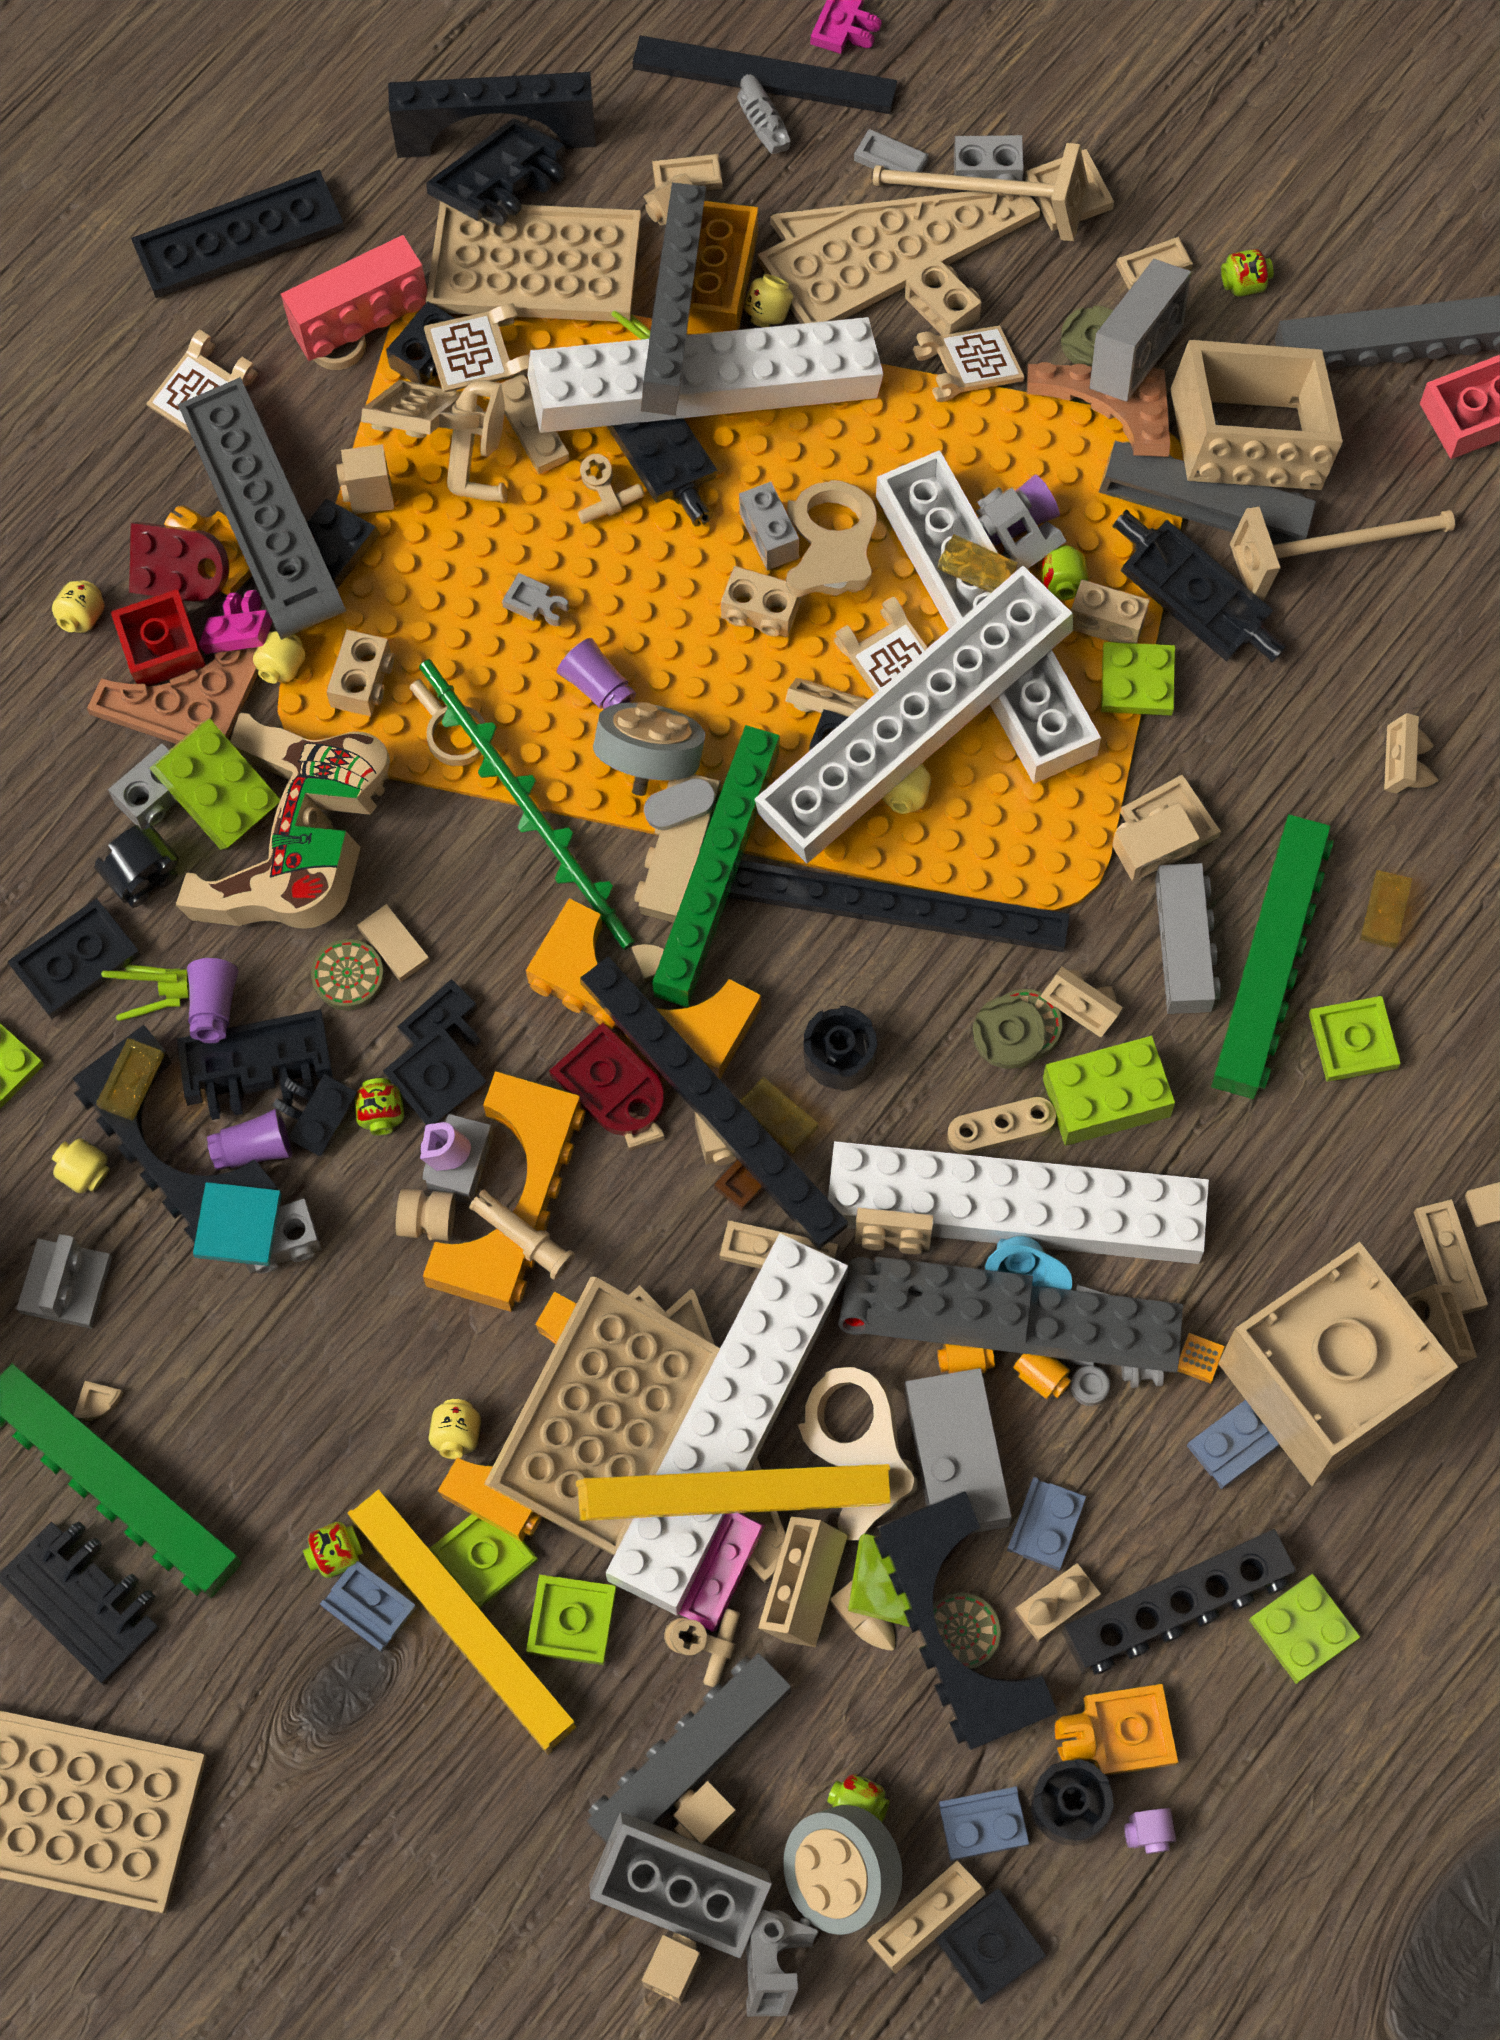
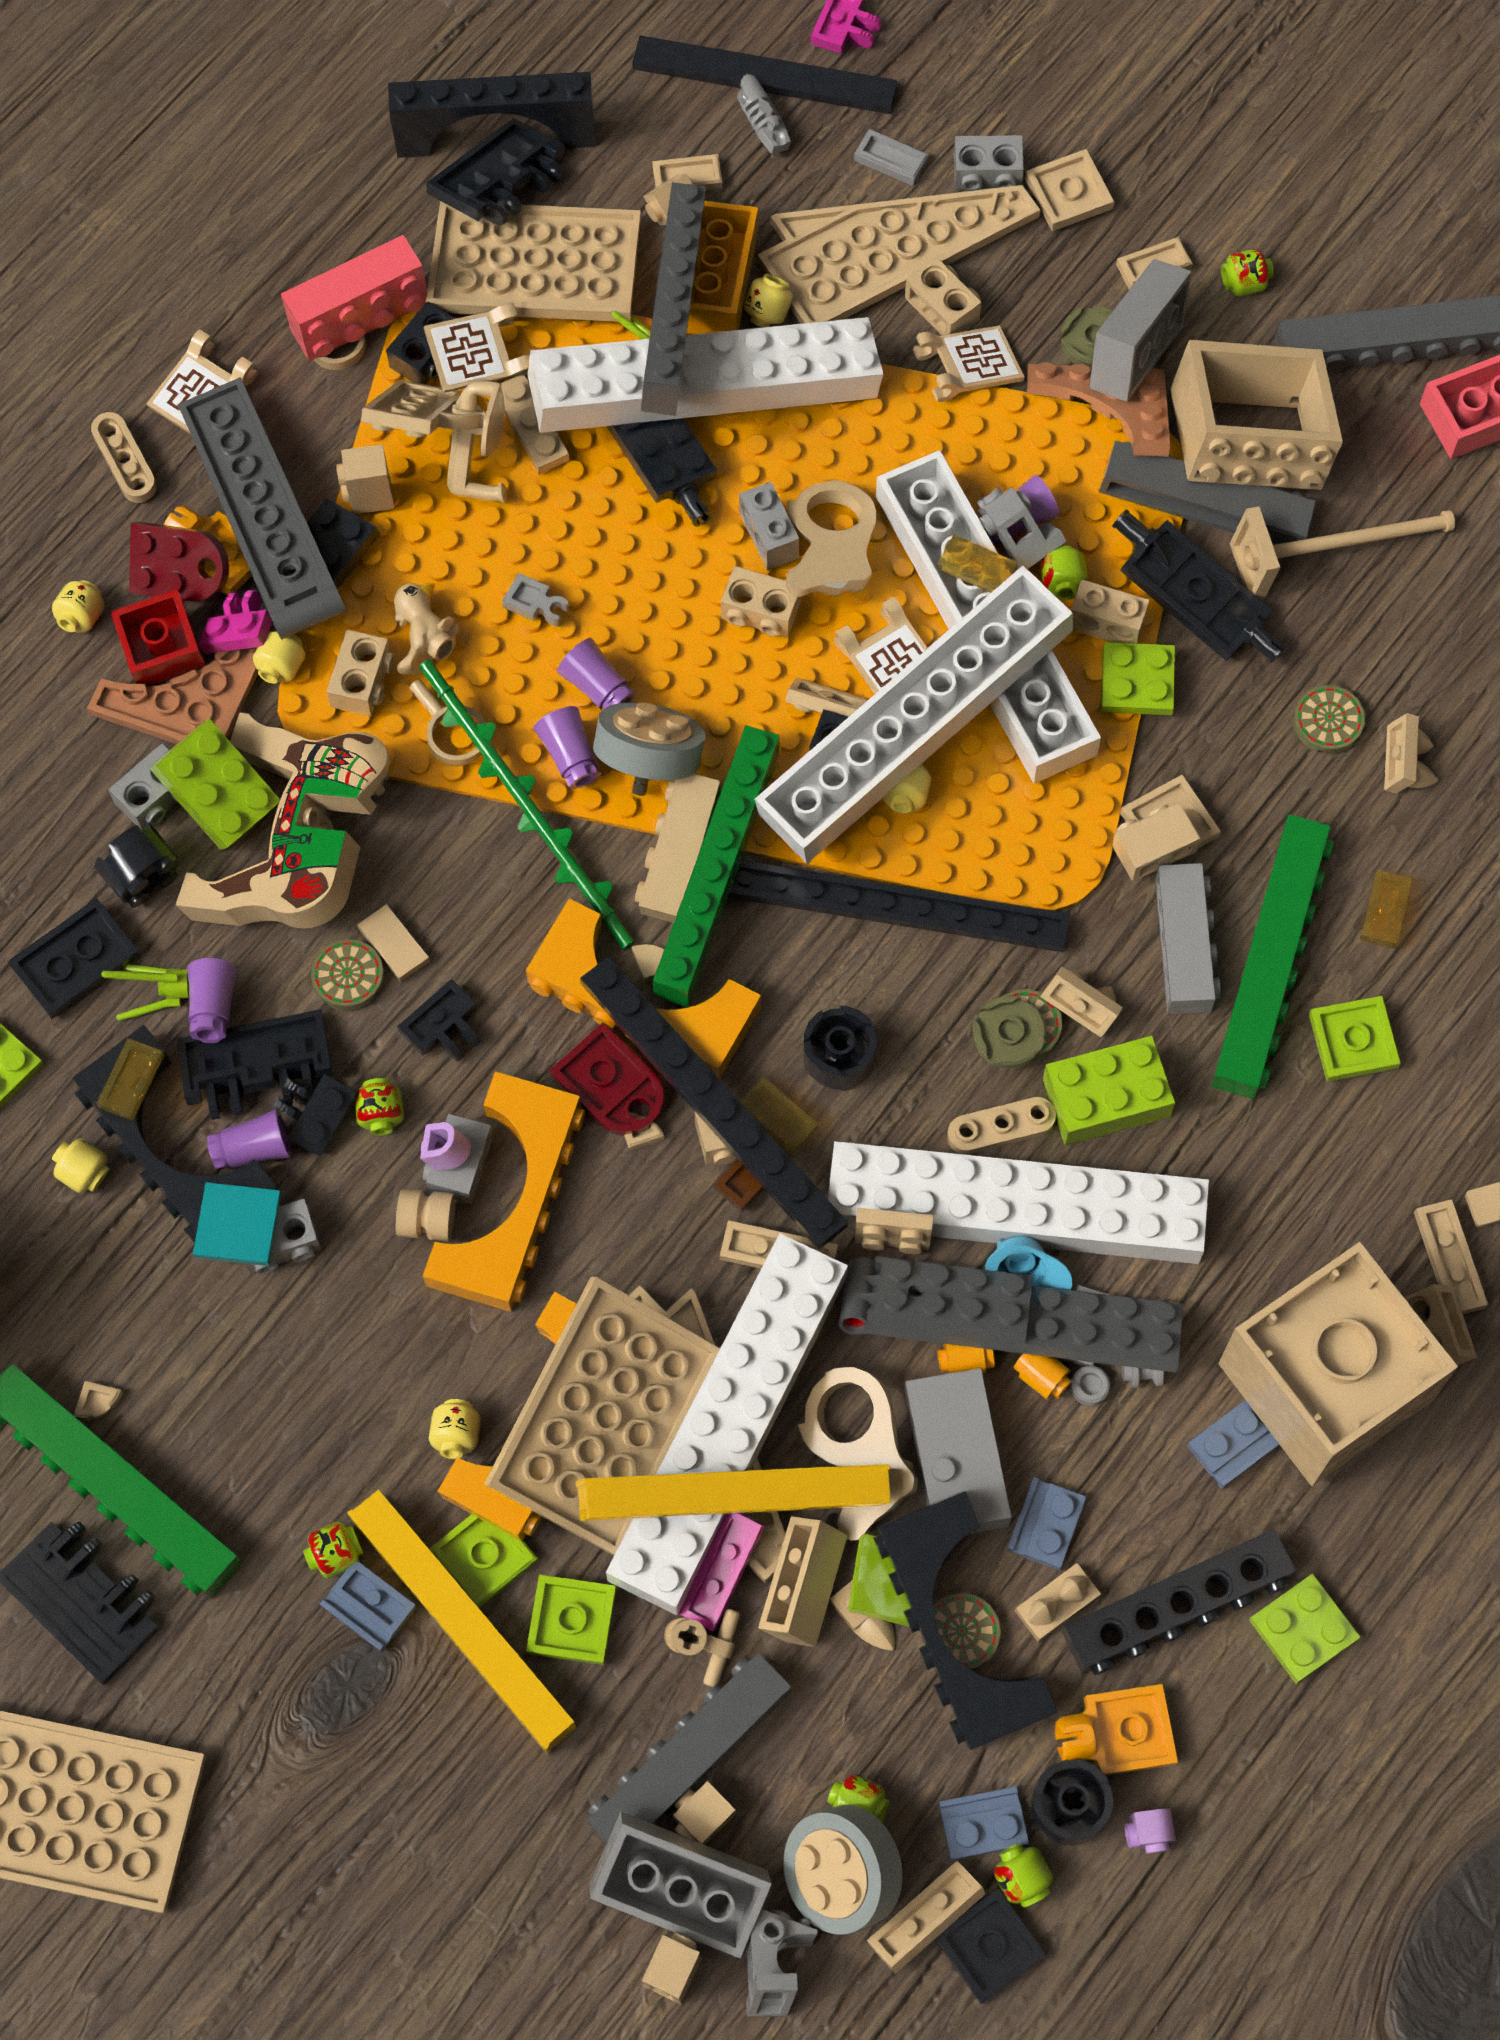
light grey bracket [17,1234,112,1329] -> none
black plate [131,169,345,298] -> none
black tile [383,1024,487,1125] -> none
tan pin [469,1189,575,1281] -> none
tan piece [578,454,645,524] -> none
light grey tile [644,779,715,830] -> none
tan tile [873,143,1089,241] -> none
light orange tile [1177,1333,1224,1384] -> none
none -> tan plate [91,412,157,503]
none -> tan animal [394,583,459,675]
none -> medium lavender plant [533,706,601,790]
none -> lime head [994,1843,1053,1907]
none -> olive tile [1293,685,1365,754]

